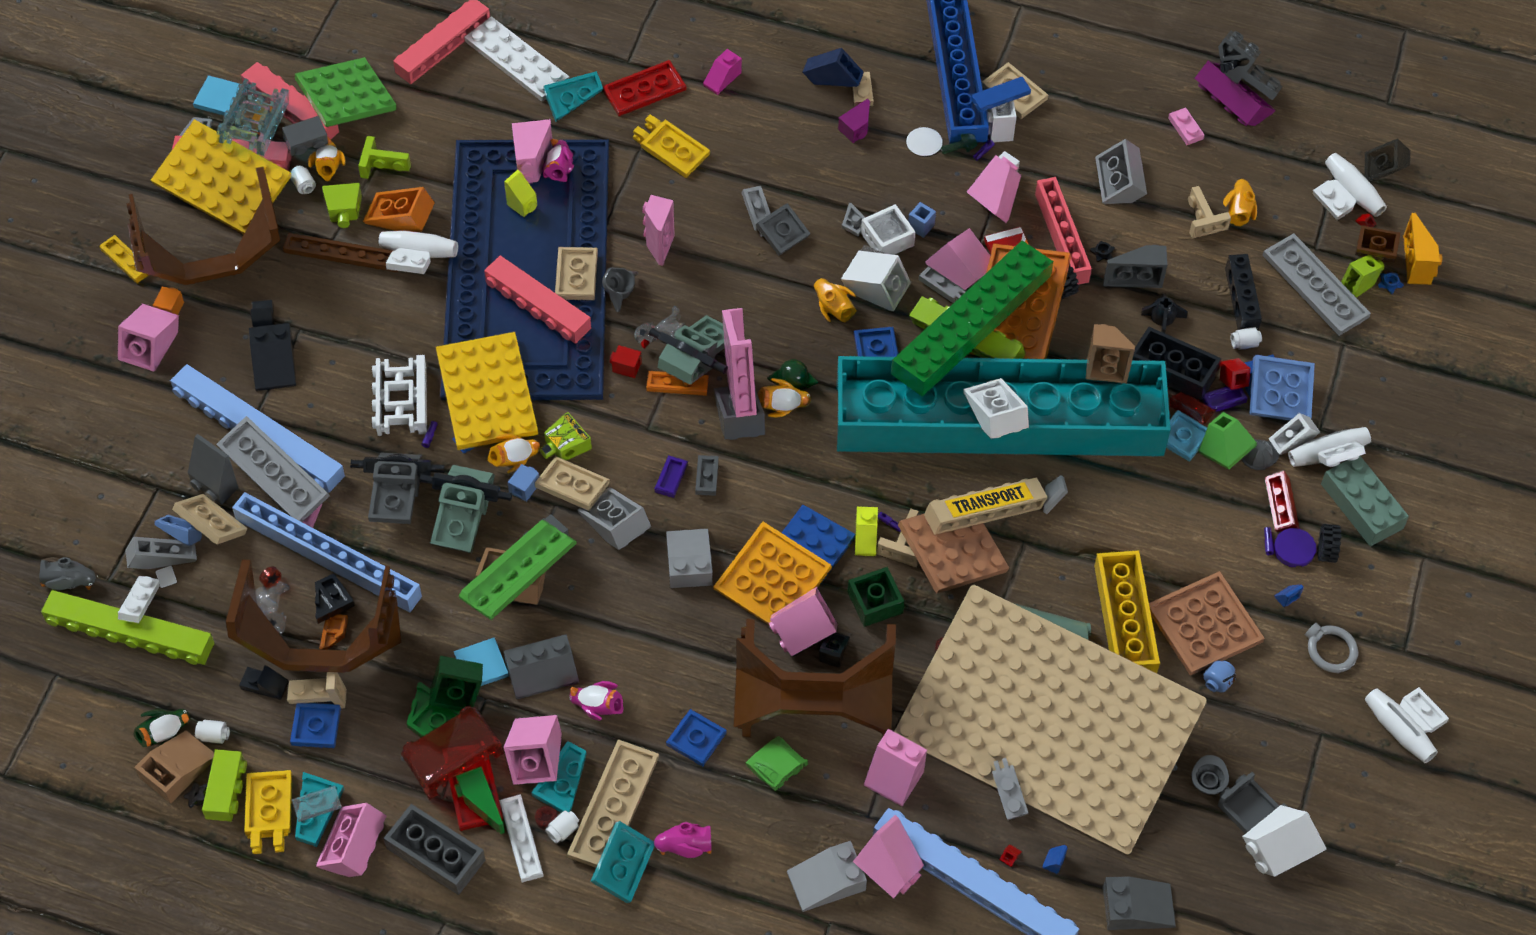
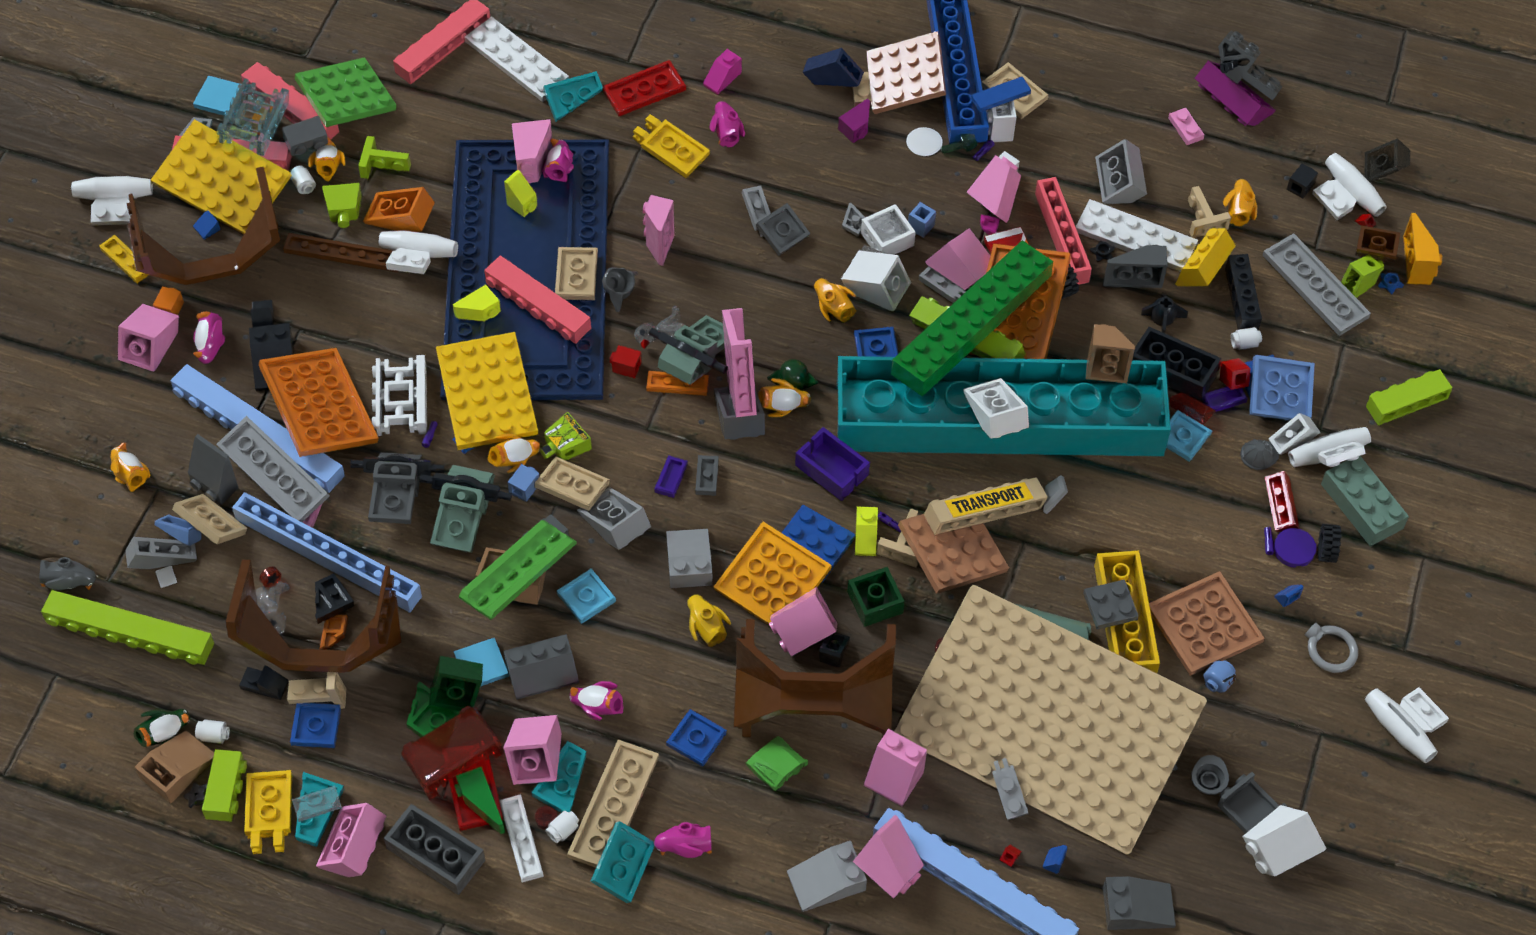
white plate [118,576,160,623] -> none
bright green slope [1199,412,1257,470] -> none
none -> white plate [71,176,153,225]
none -> light orange animal [110,443,150,492]
none -> blue slope [193,210,220,240]
none -> dark pink animal [193,311,225,364]
none -> orange plate [259,348,379,457]
none -> neon yellow slope [453,285,501,322]
none -> medium azure tile [557,569,616,624]
none -> yellow animal [687,594,731,647]
none -> dark pink animal [710,101,745,147]
none -> dark purple piece [795,427,870,501]
none -> plate [866,31,946,114]
none -> dark pink tile [980,214,1000,235]
none -> white plate [1076,199,1198,272]
none -> dark grey plate [1083,580,1139,630]
none -> yellow slope [1175,228,1236,286]
none -> black brick [1286,164,1318,199]
none -> lime brick [1366,369,1452,425]

